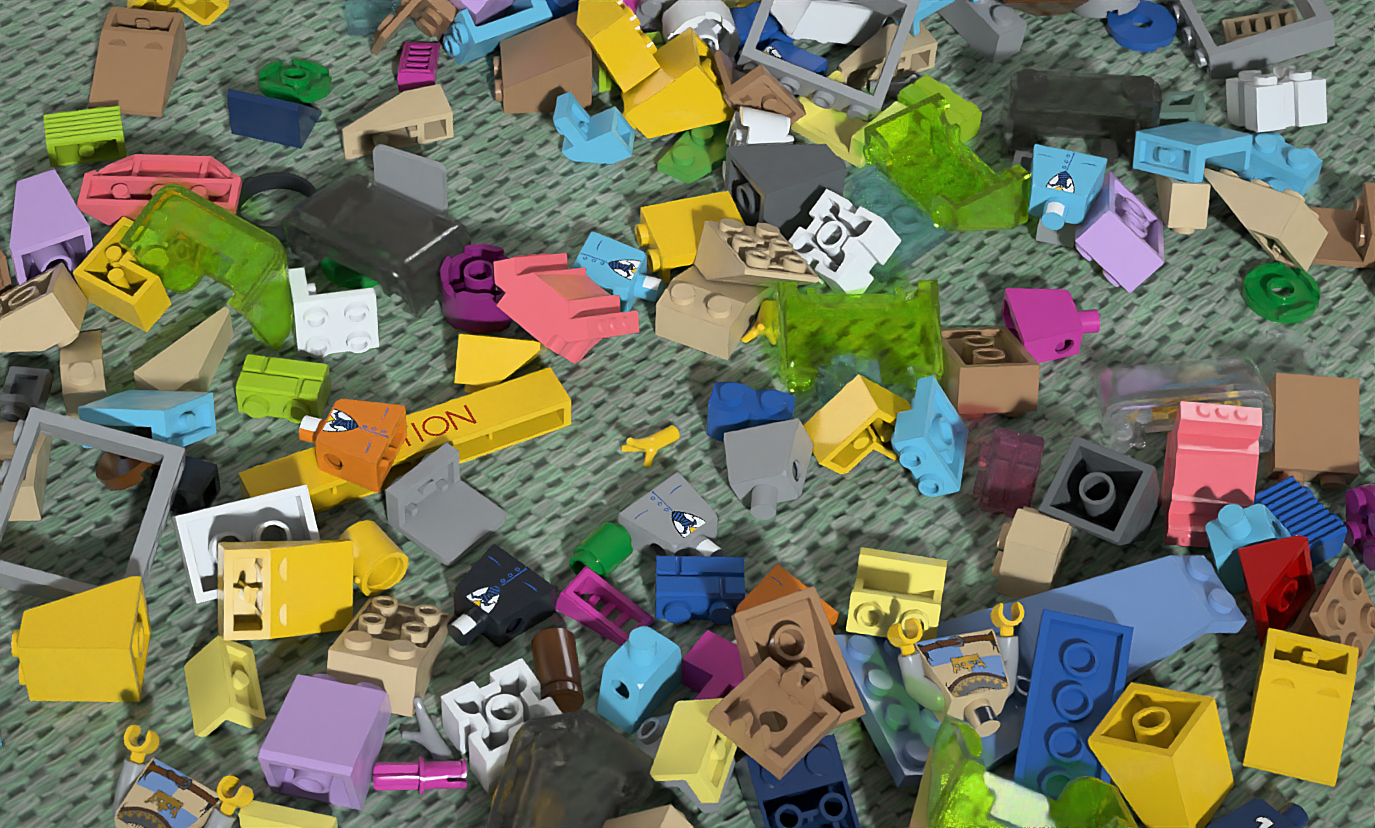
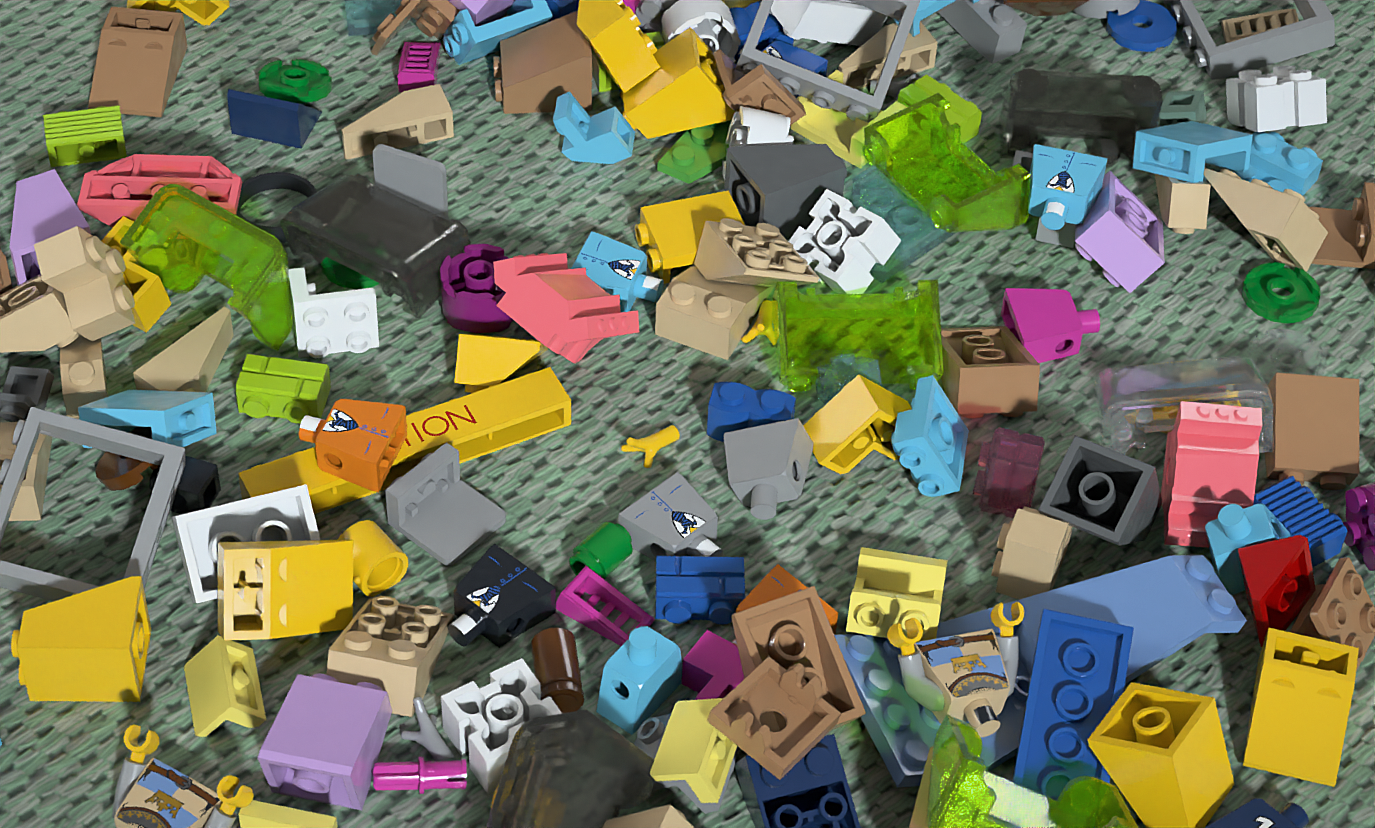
none -> tan brick [34,226,135,341]

